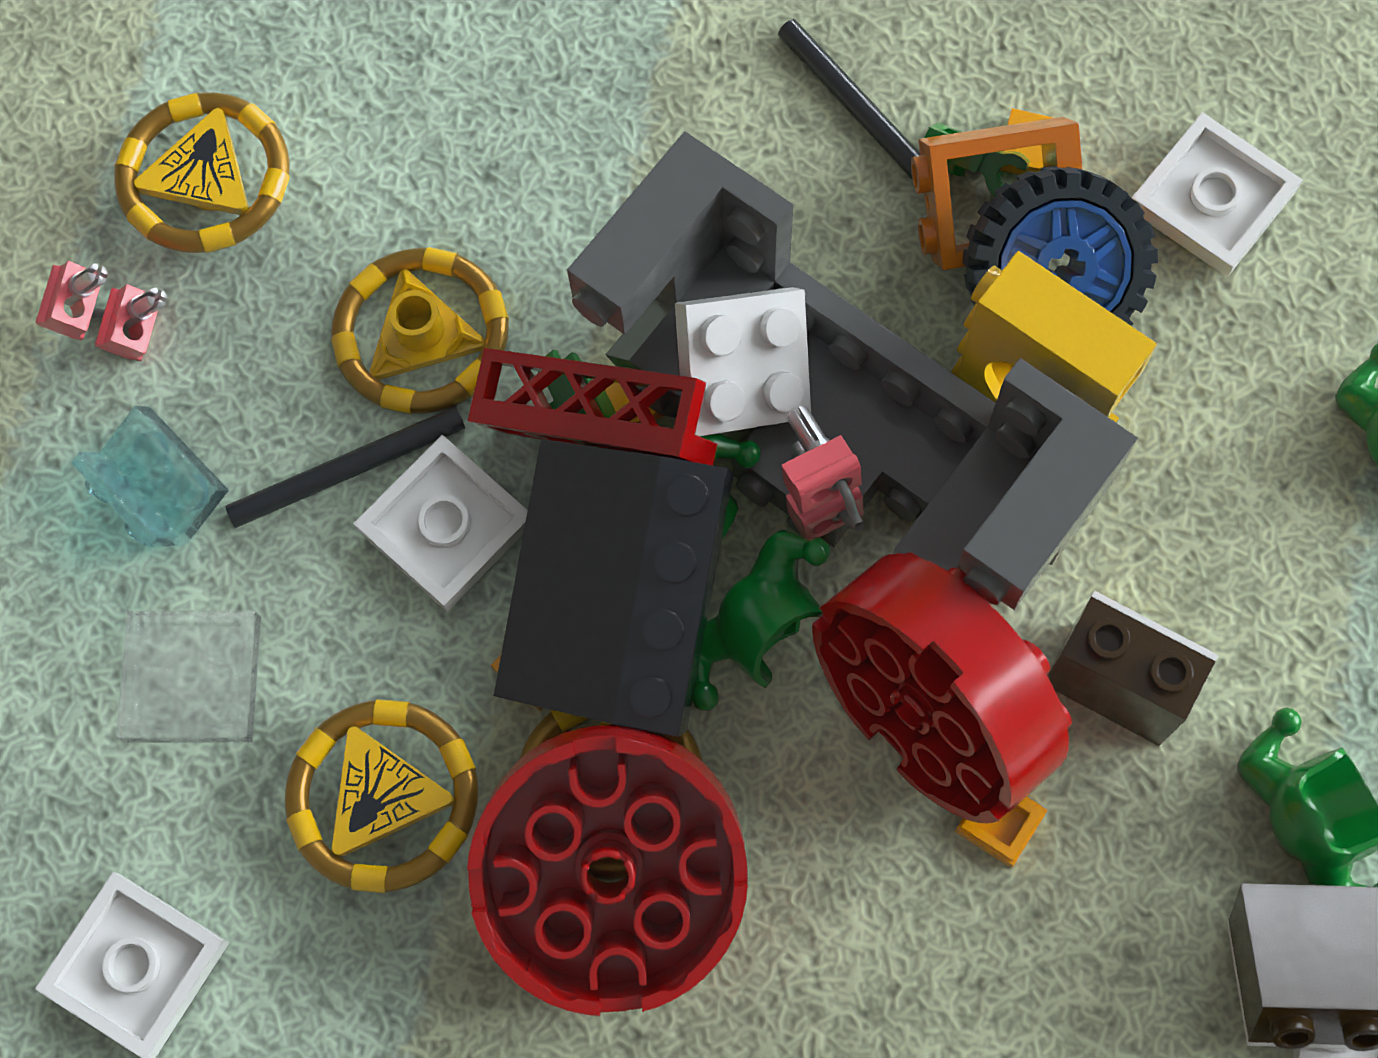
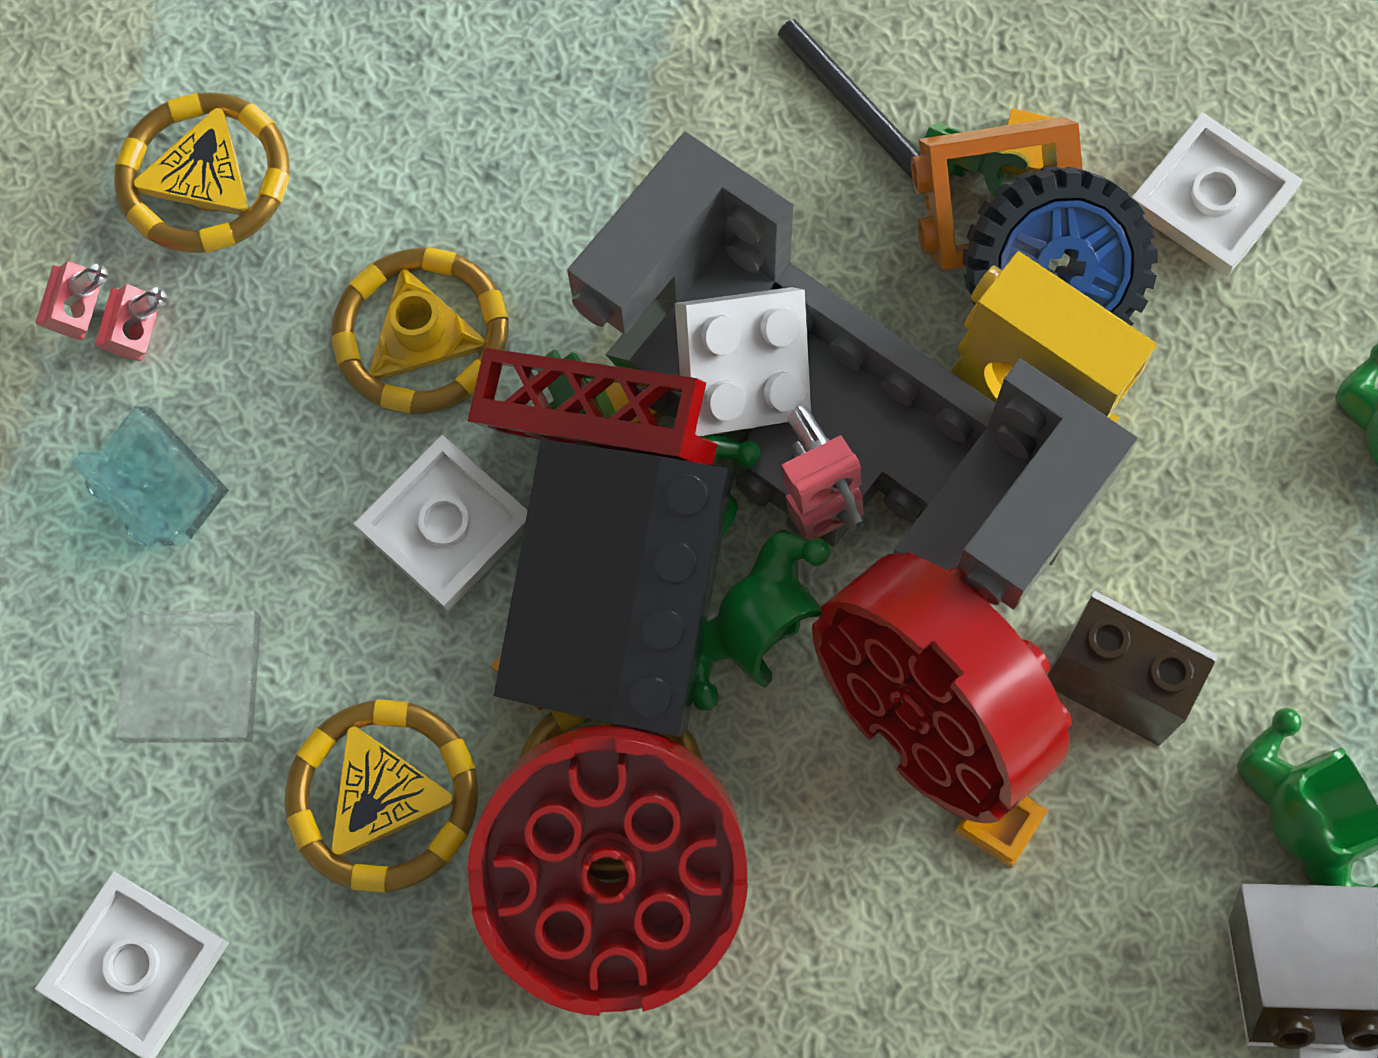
black bar [225,406,466,528] -> none

